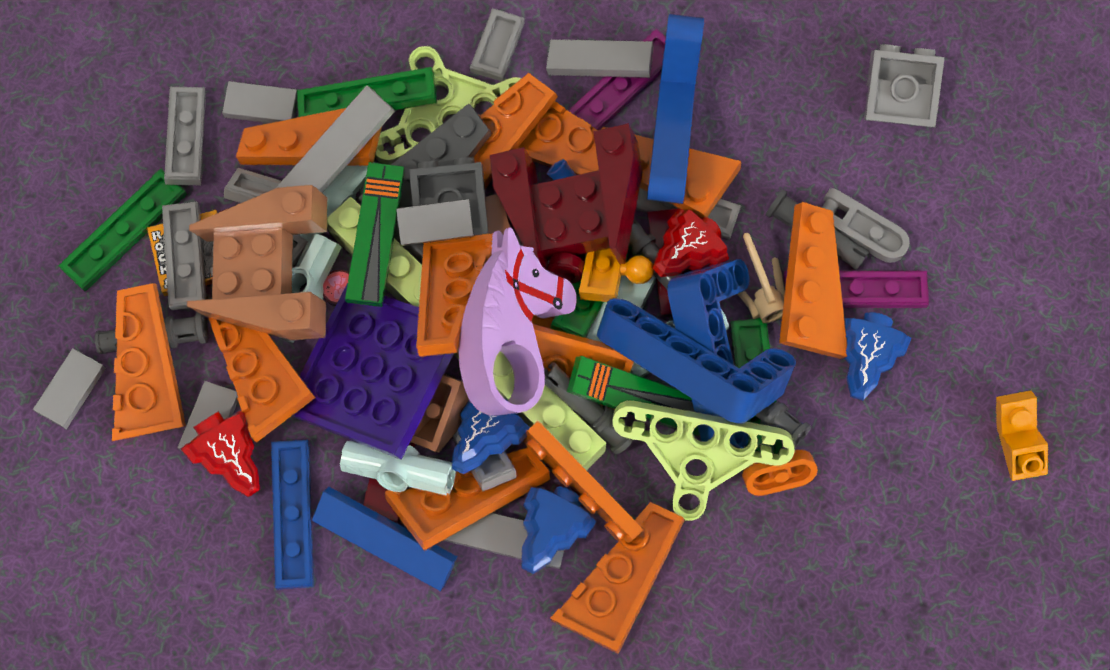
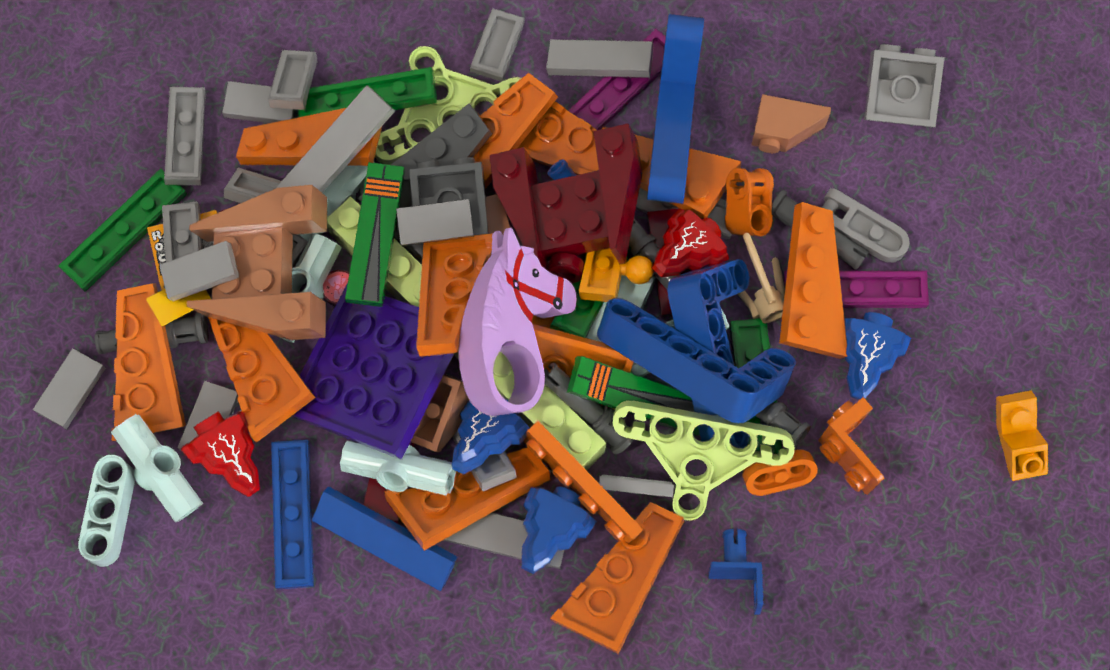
none -> light aqua beam [78,455,135,567]
none -> light aqua piece [111,414,203,522]
none -> yellow sticker [146,289,211,326]
none -> light grey tile [160,241,239,301]
none -> light grey tile [268,50,317,110]
none -> light grey tile [599,474,674,497]
none -> blue bracket [708,529,763,615]
none -> orange piece [725,168,774,236]
none -> nougat slope [751,94,831,153]
none -> orange bracket [818,397,884,495]

